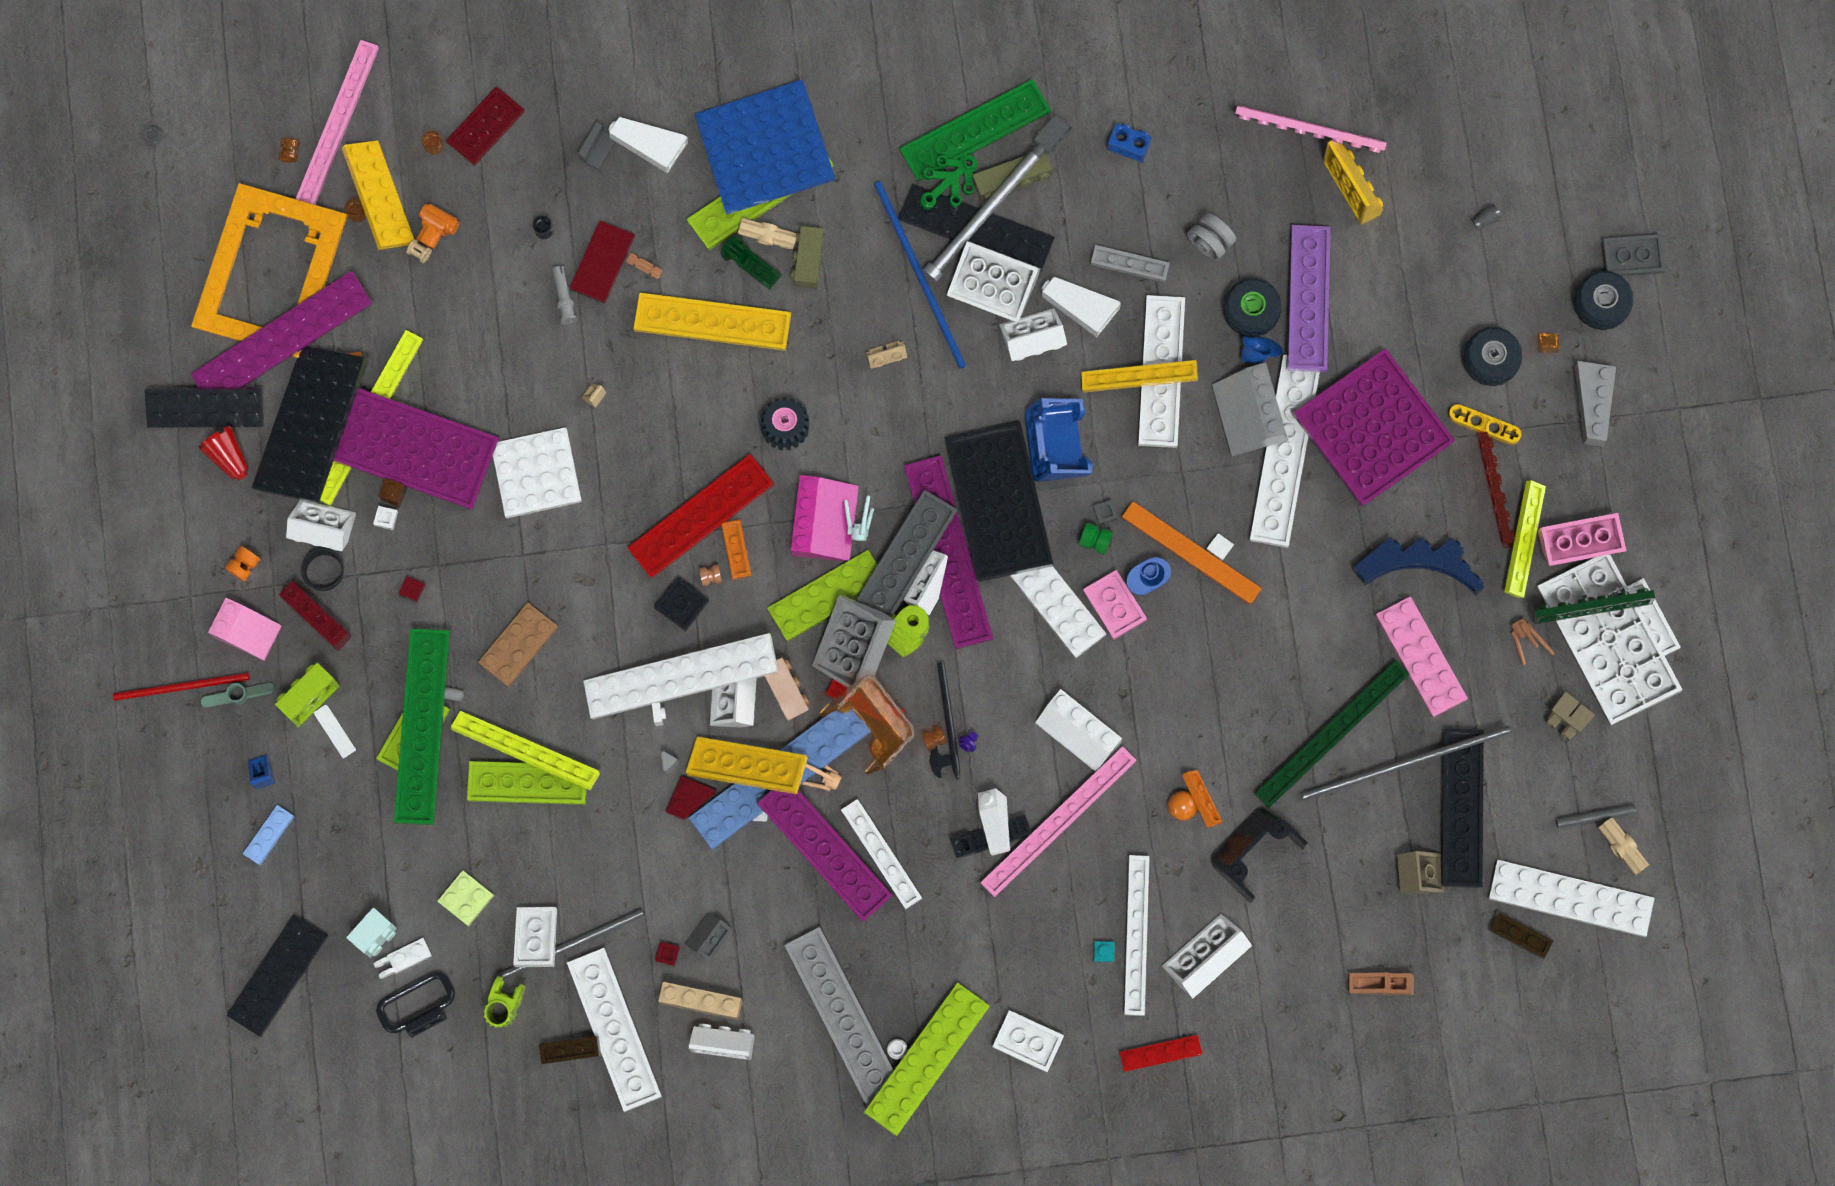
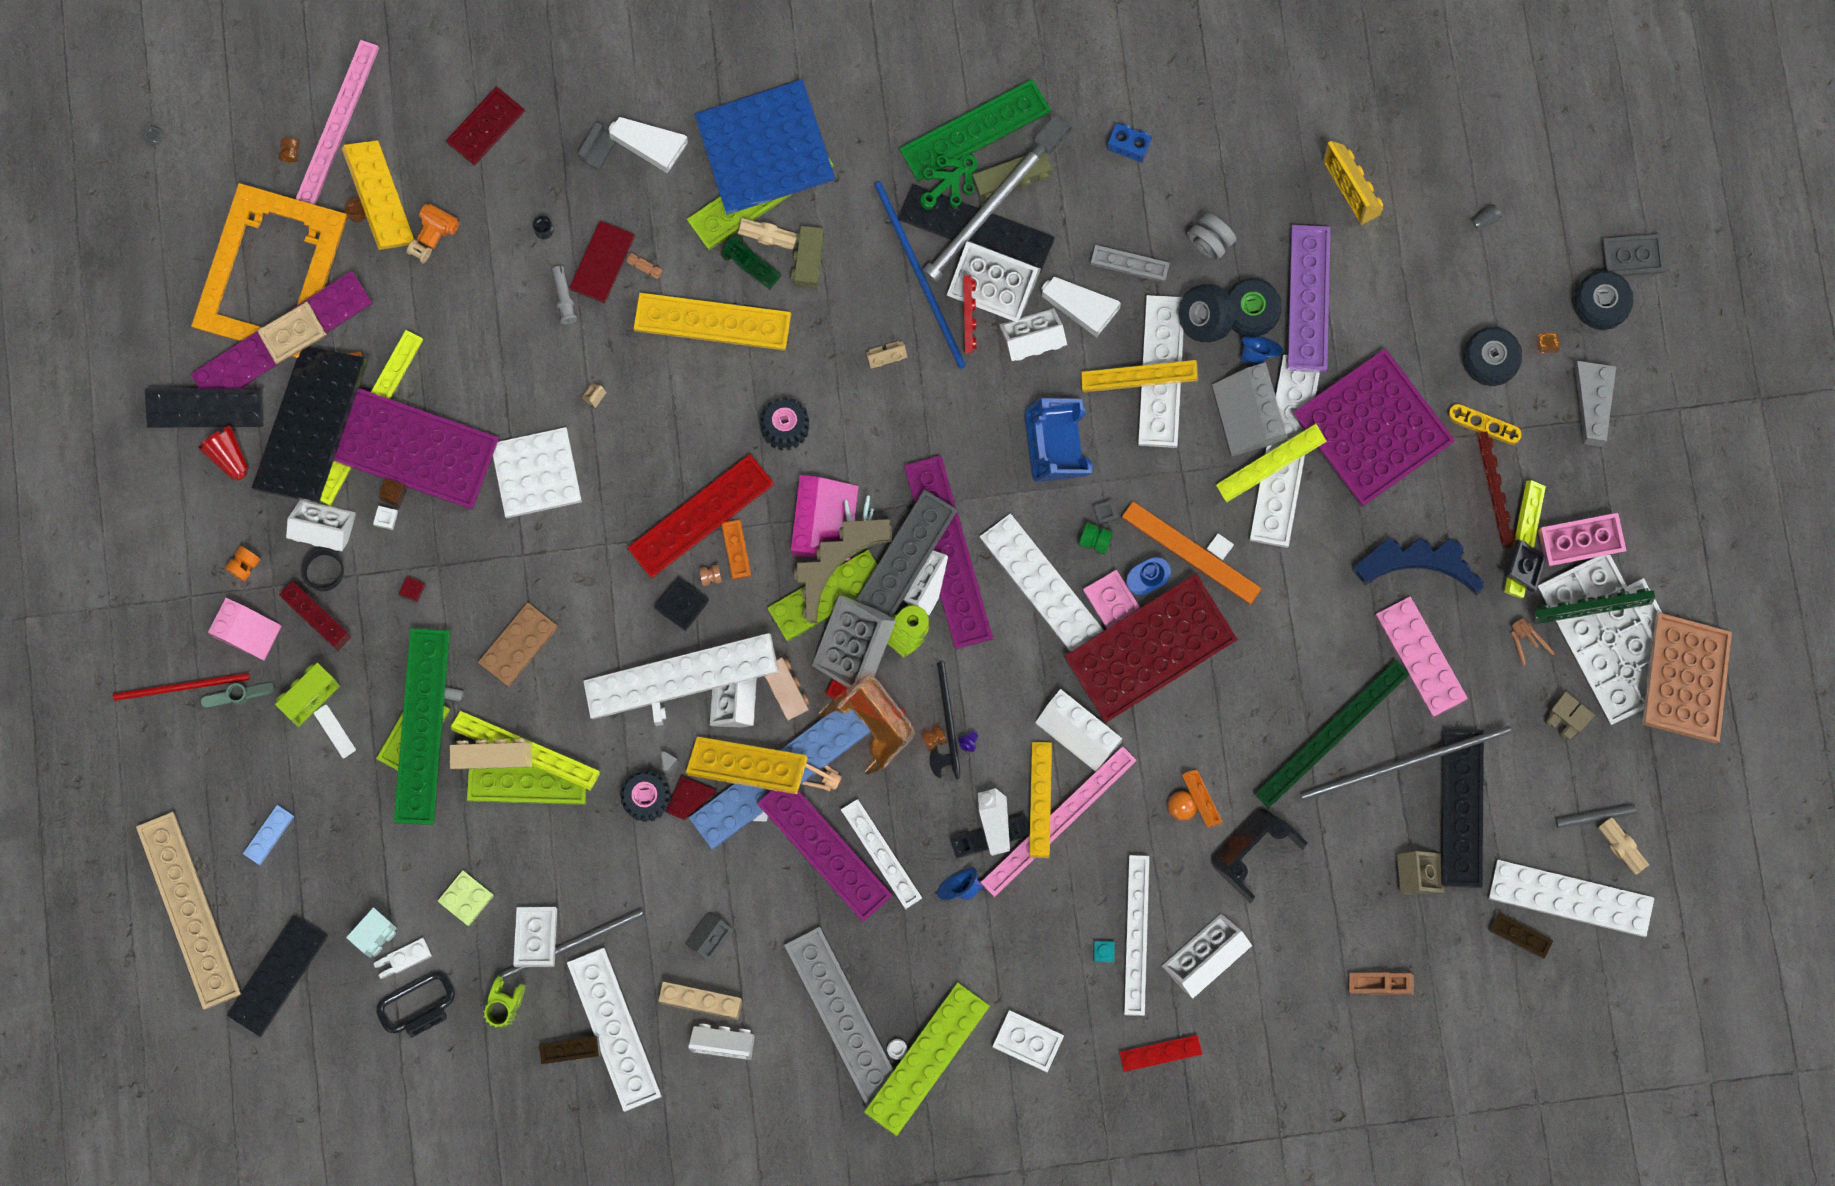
blue slope [248,754,275,789] -> none
clear orange wheel [422,131,443,155] -> none
dark red tile [655,942,680,967] -> none
black plate [945,422,1054,582] -> none
bright pink plate [1235,105,1387,153] -> none
none -> tan plate [136,812,241,1010]
none -> tan tile [257,302,327,364]
none -> tan brick [450,739,532,769]
none -> black wheel [620,770,671,822]
none -> dark tan arch [794,520,892,623]
none -> blue piece [938,868,983,901]
none -> red plate [964,275,977,353]
none -> yellow plate [1030,742,1052,858]
none -> dark red plate [1063,573,1238,723]
none -> black wheel [1179,284,1236,342]
none -> neon yellow plate [1216,424,1327,502]
none -> black tile [1505,540,1546,592]
none -> nougat plate [1642,613,1732,744]

